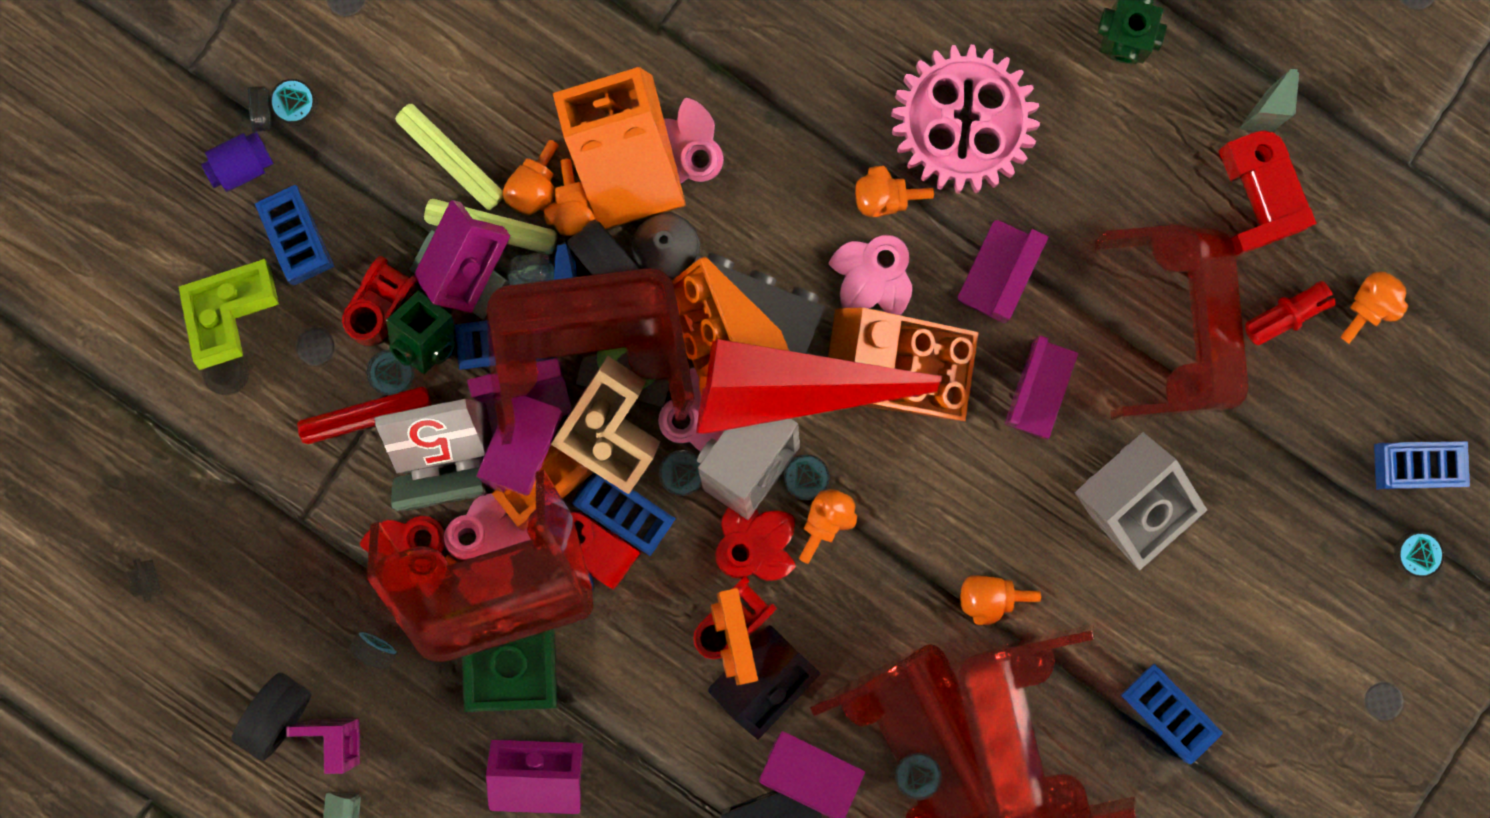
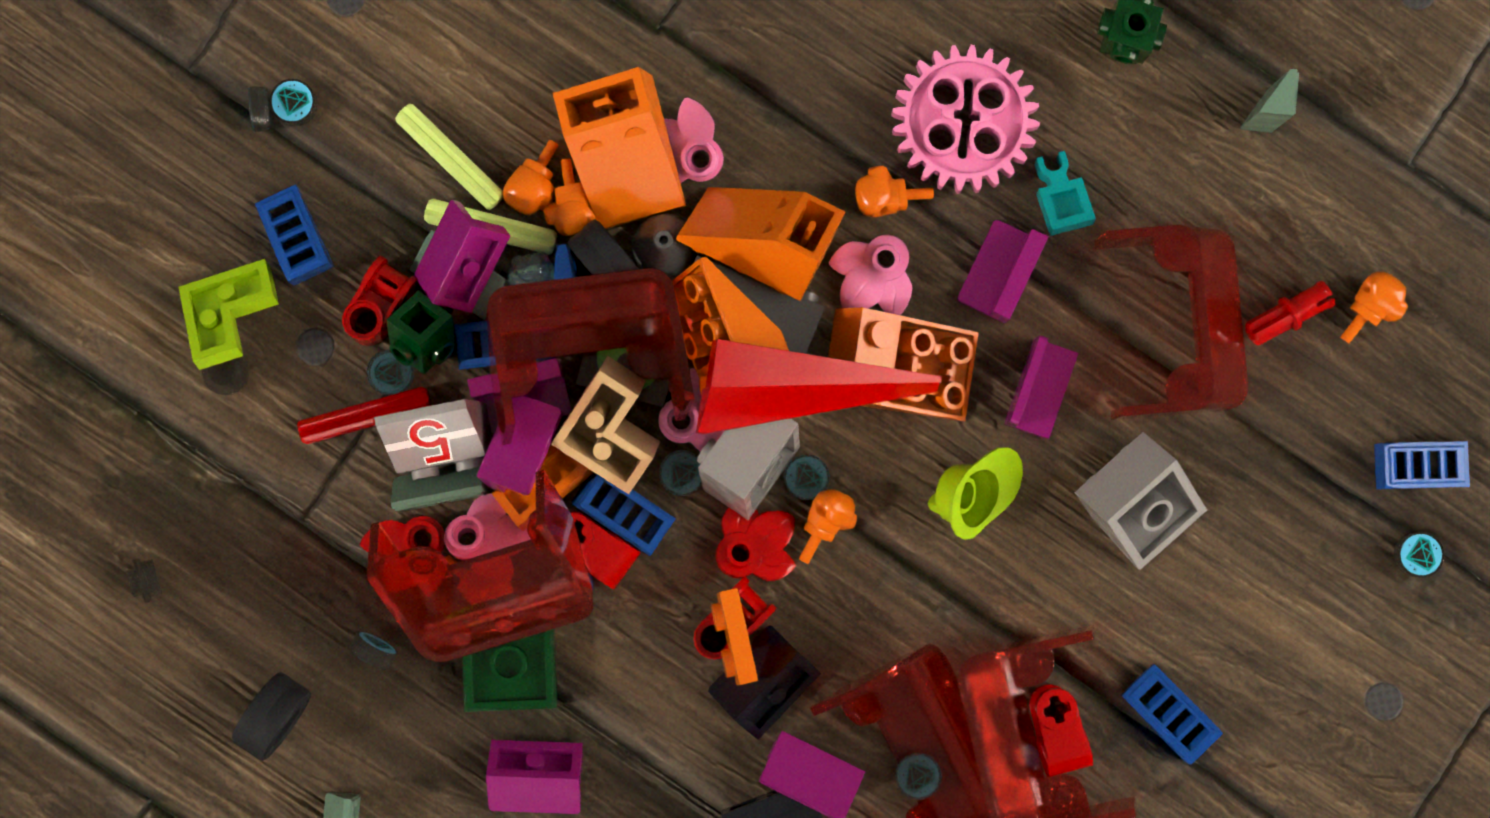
dark purple brick [201,132,274,192] -> none
magenta panel [286,718,360,774] -> none
orange piece [960,575,1041,625] -> none
red piece [1218,130,1317,257] -> none
none -> orange slope [676,187,845,301]
none -> lime piece [927,447,1023,540]
none -> red piece [1029,684,1093,778]
none -> teal plate [1034,151,1096,236]

